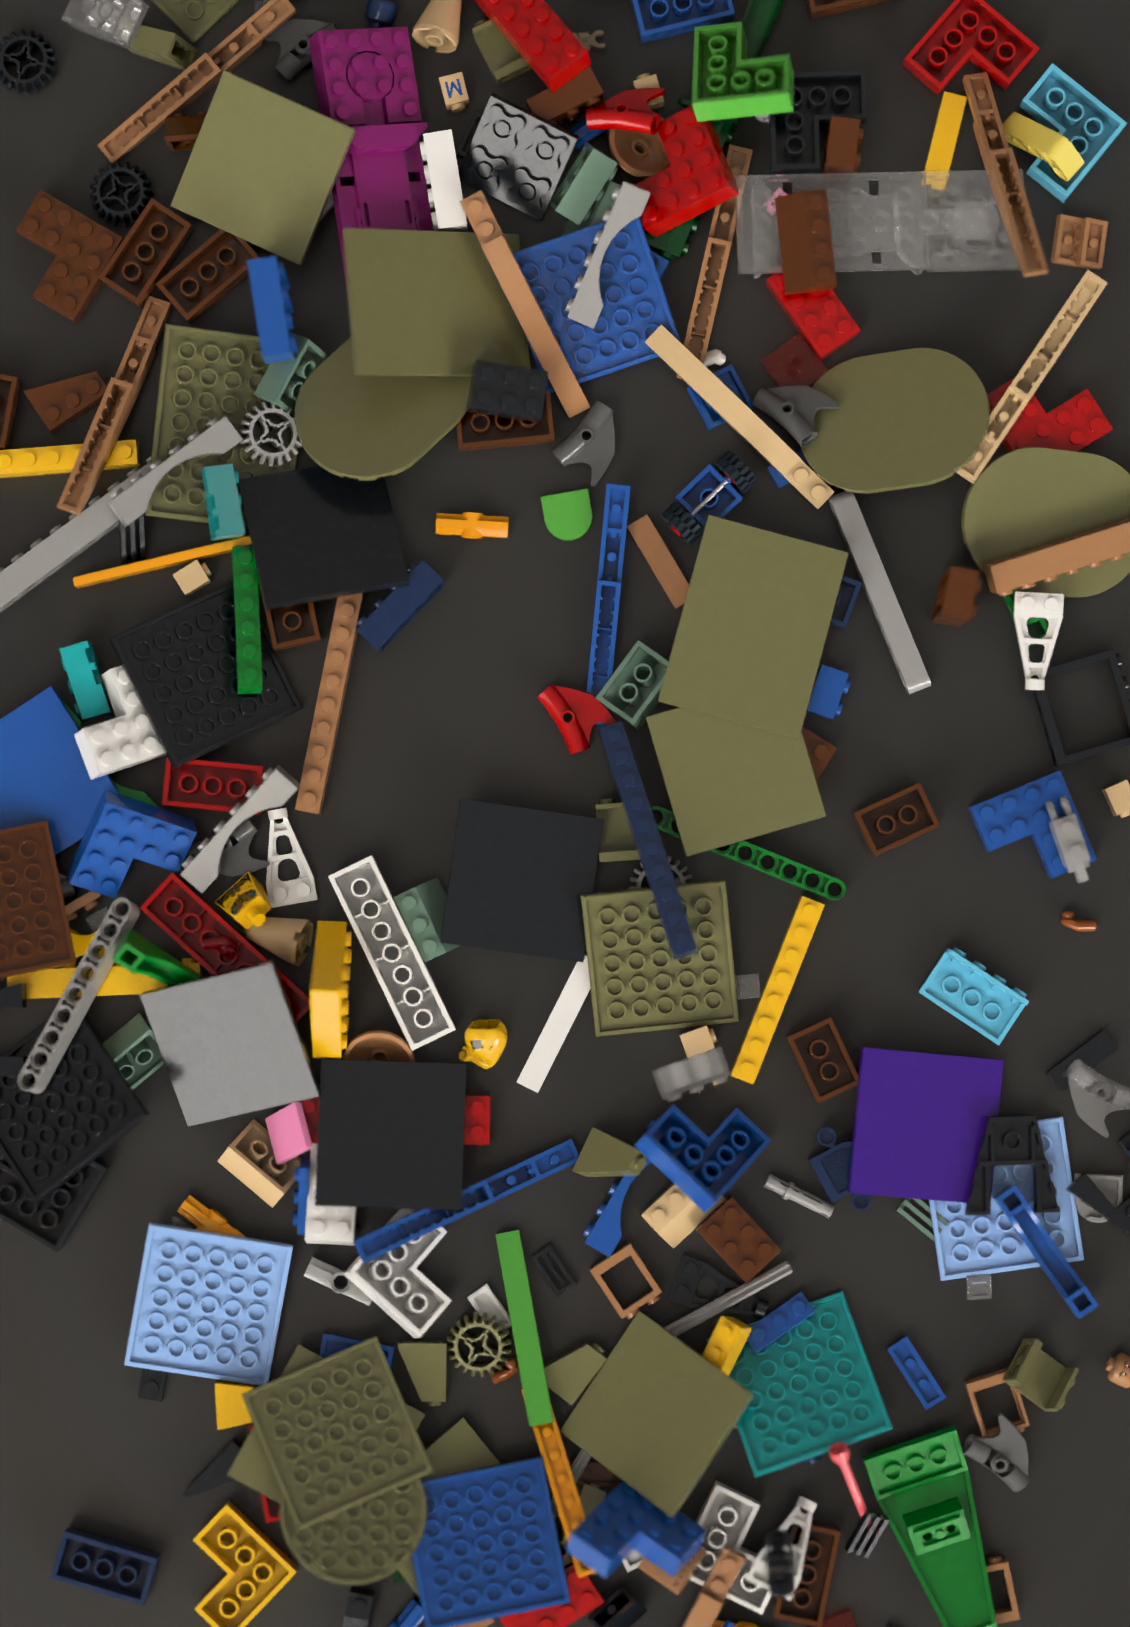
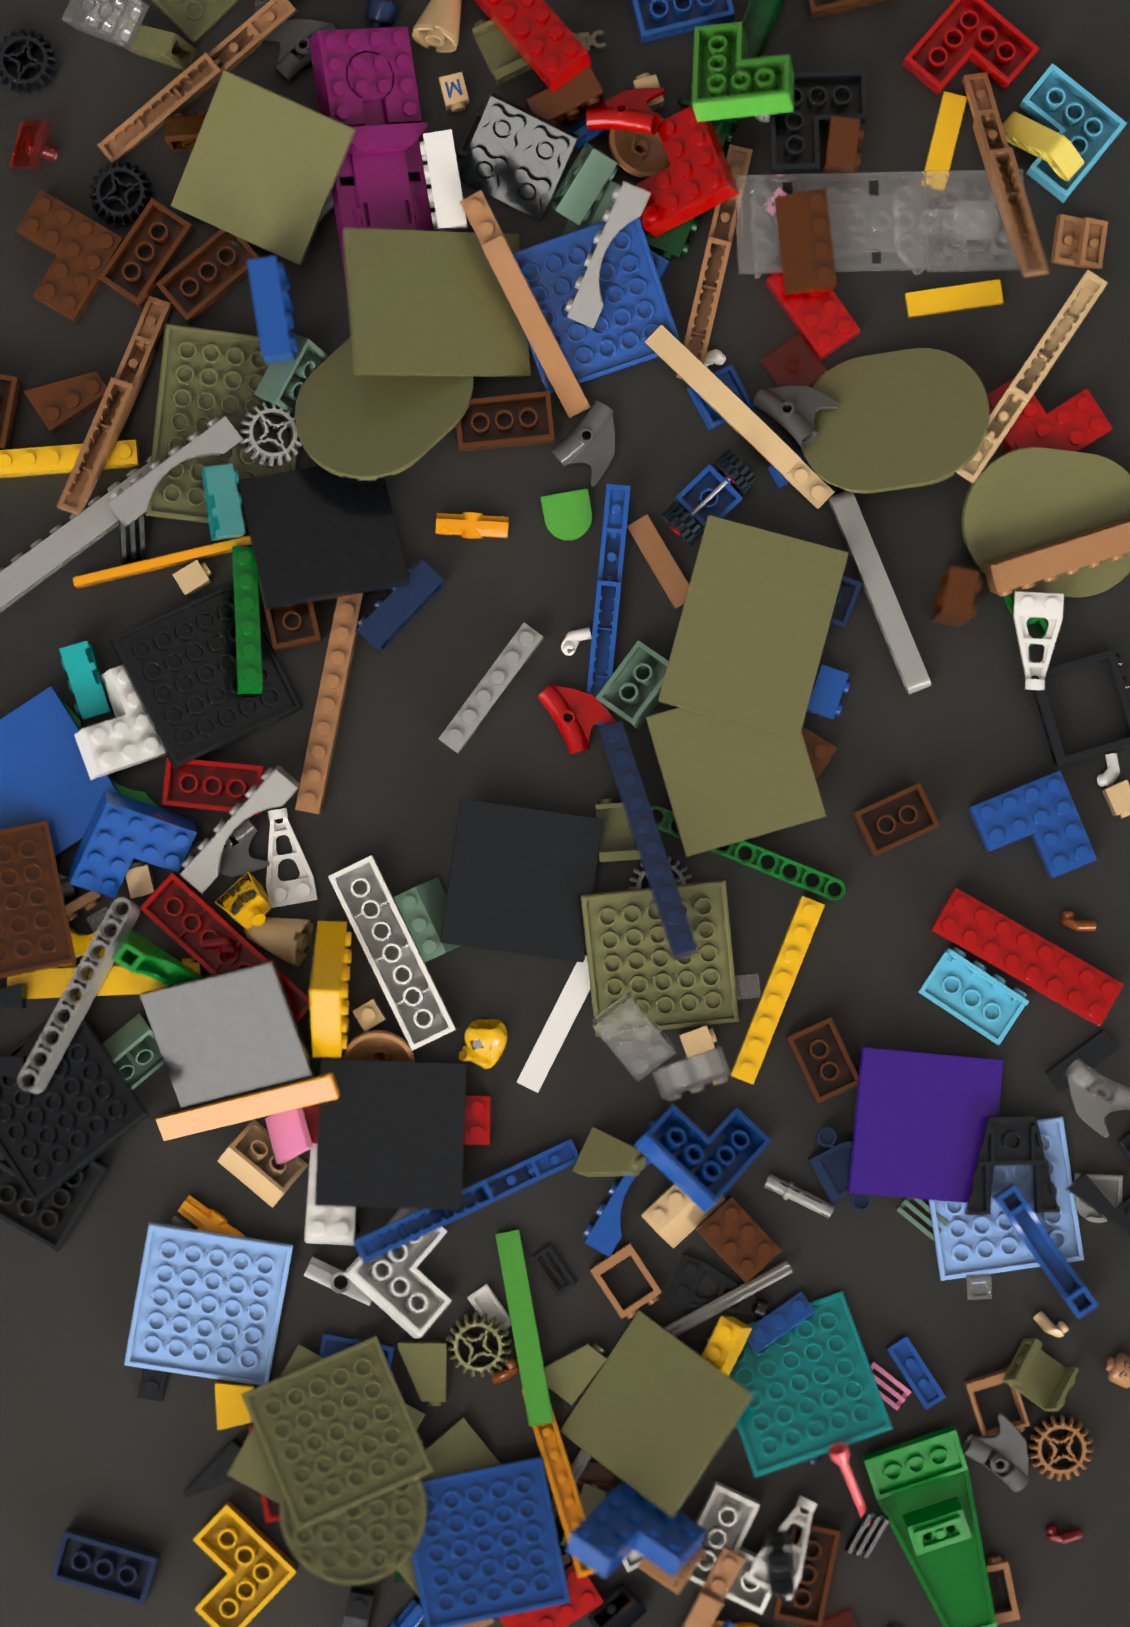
blue plate [293,1158,310,1235] -> none
black brick [466,360,548,423] -> none
light grey hinge [1046,796,1091,883] -> none
none -> clear red tile [9,120,59,171]
none -> tan brick [125,861,156,899]
none -> tile [156,1073,340,1141]
none -> tan brick [352,998,387,1032]
none -> light grey arch [438,623,544,754]
none -> white arm [561,627,592,656]
none -> clear brick [592,991,676,1082]
none -> bright pink tile [870,1361,912,1410]
none -> yellow tile [905,279,1004,318]
none -> red brick [929,888,1124,1026]
none -> medium nougat gear [1027,1414,1094,1481]
none -> tan arm [1033,1311,1069,1338]
none -> dark red arm [1045,1524,1083,1544]
none -> white arm [1097,753,1120,787]

